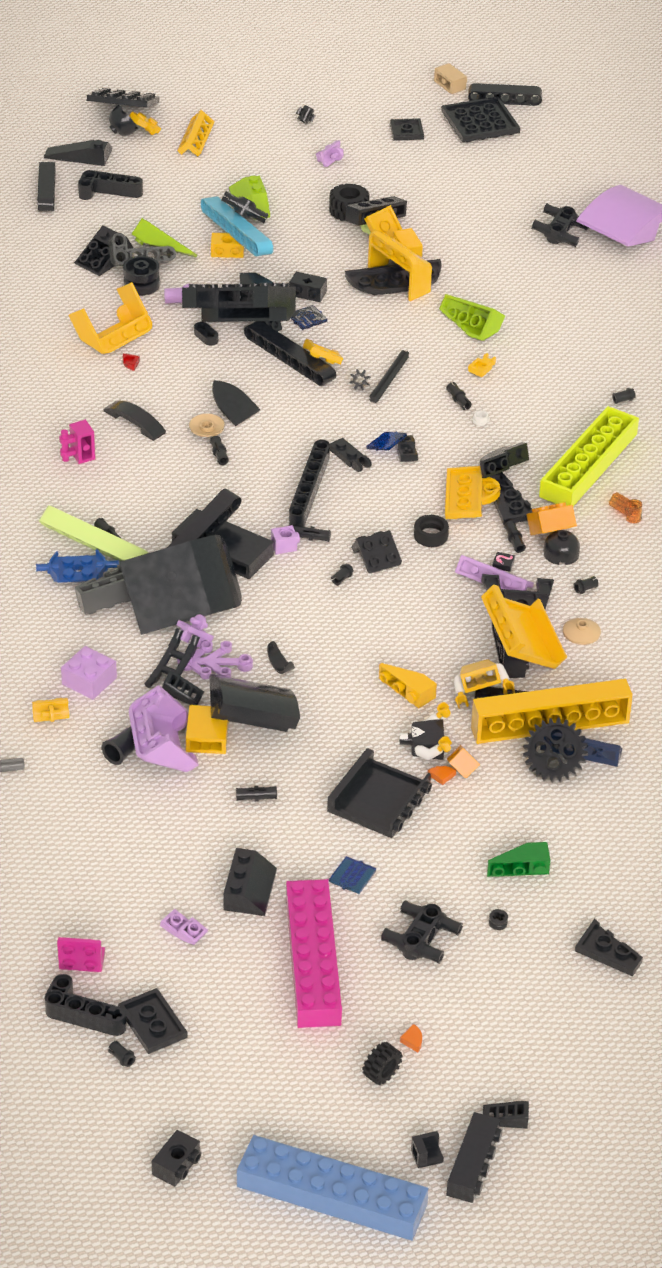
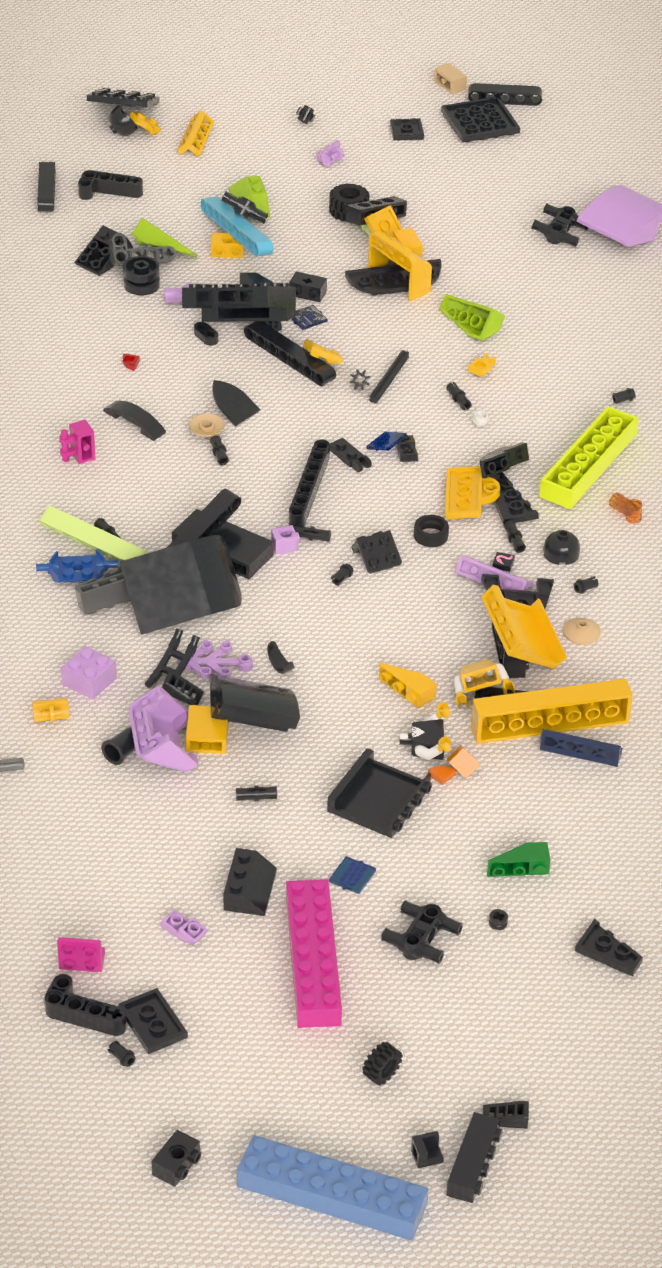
black wedge [44,140,112,166] -> none
yellow windscreen [68,282,152,354] -> none
lavender hips [176,614,214,648] -> none
orange tile [400,1024,423,1053] -> none
black gear [523,718,588,783] -> none
light orange brick [526,502,577,535] -> none

